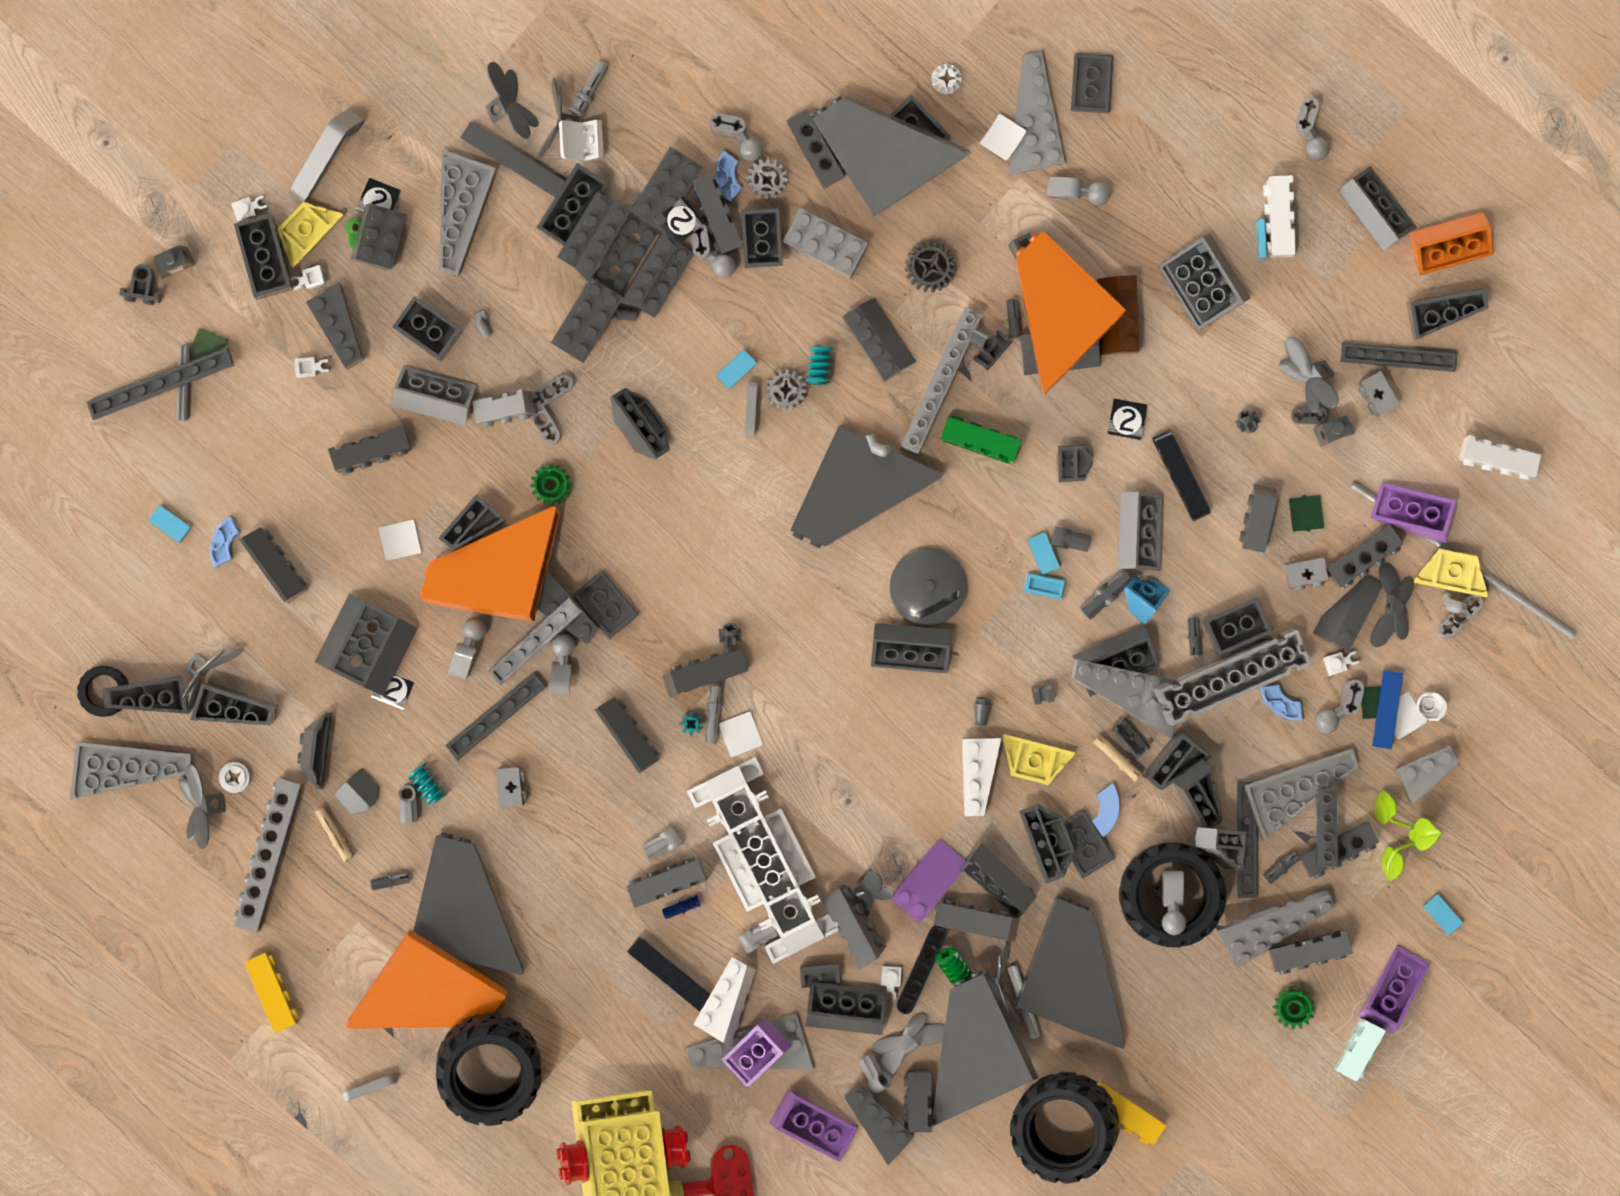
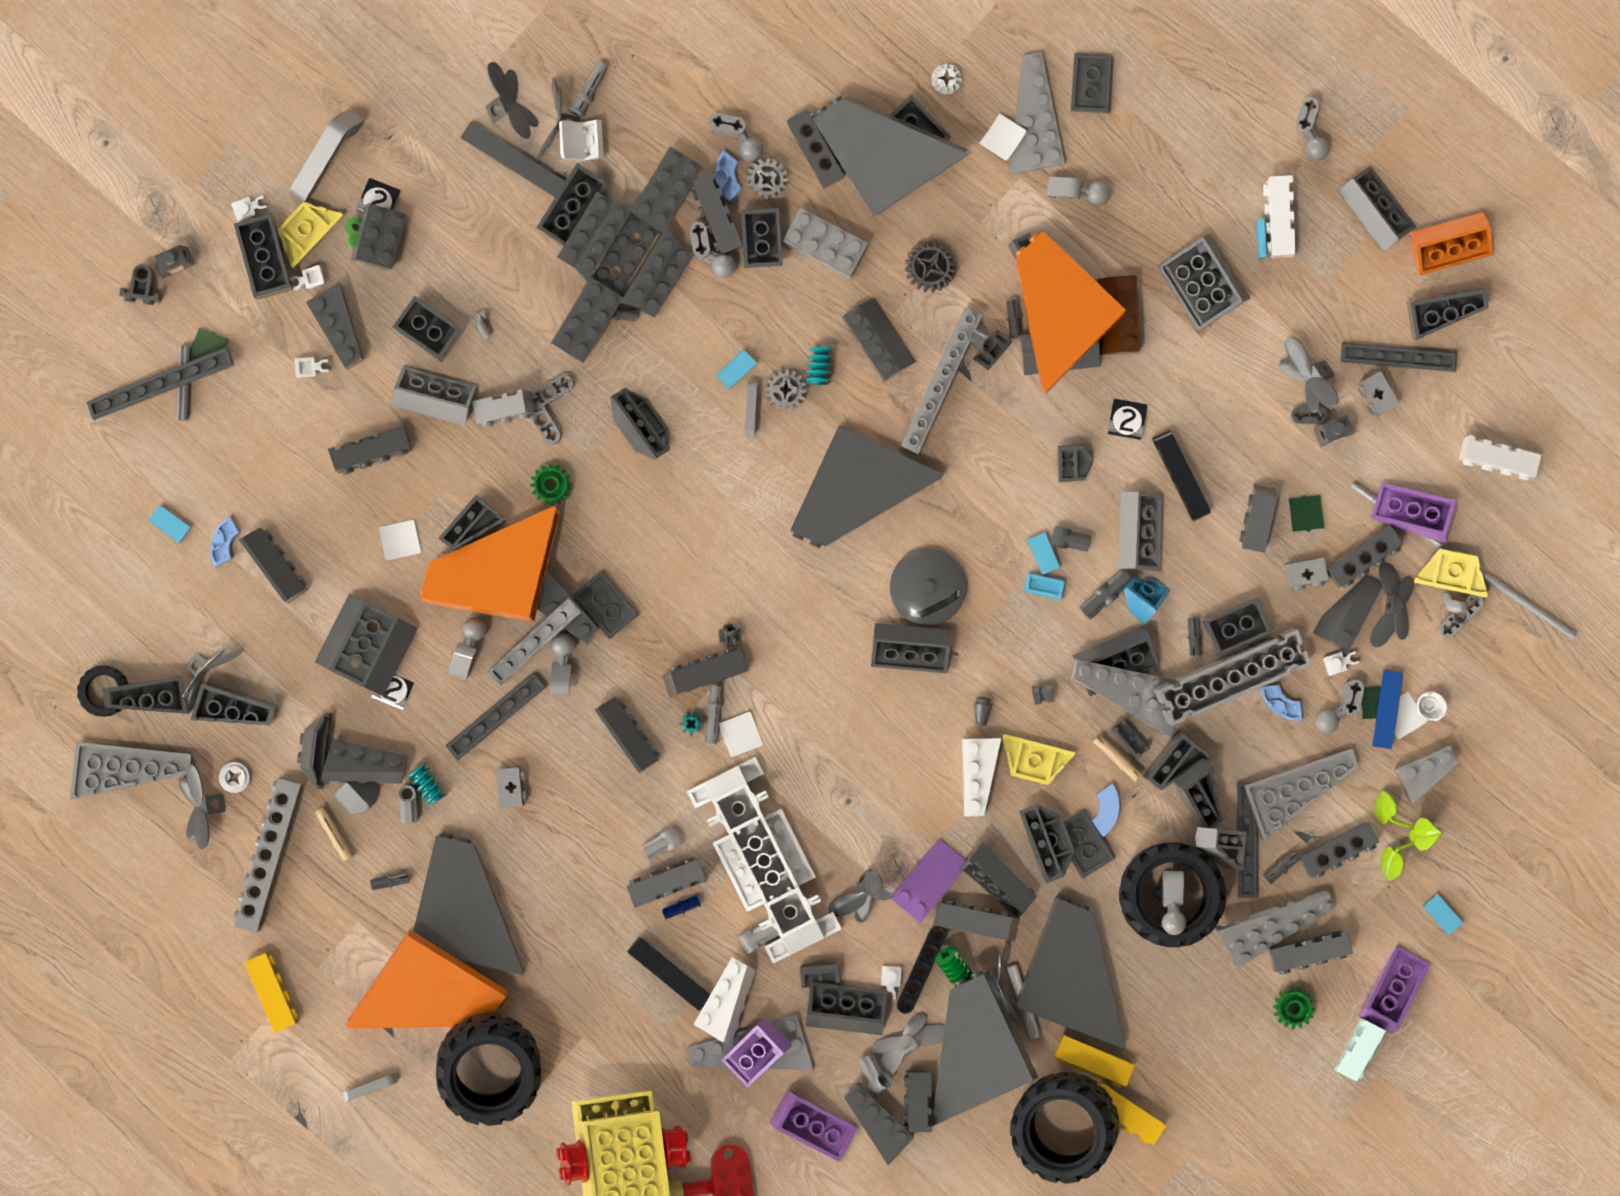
light grey wing [440,149,496,276] -> none
sticker [660,197,705,245] -> none
wedge [821,883,886,970] -> none
light grey arm [866,433,891,457] -> none
green wedge [940,415,1022,465] -> none
dark grey gear [1235,410,1261,433] -> none
dark grey brick [1316,789,1338,868] -> none
none -> dark grey wedge [322,739,407,784]
none -> yellow brick [1054,1034,1135,1088]

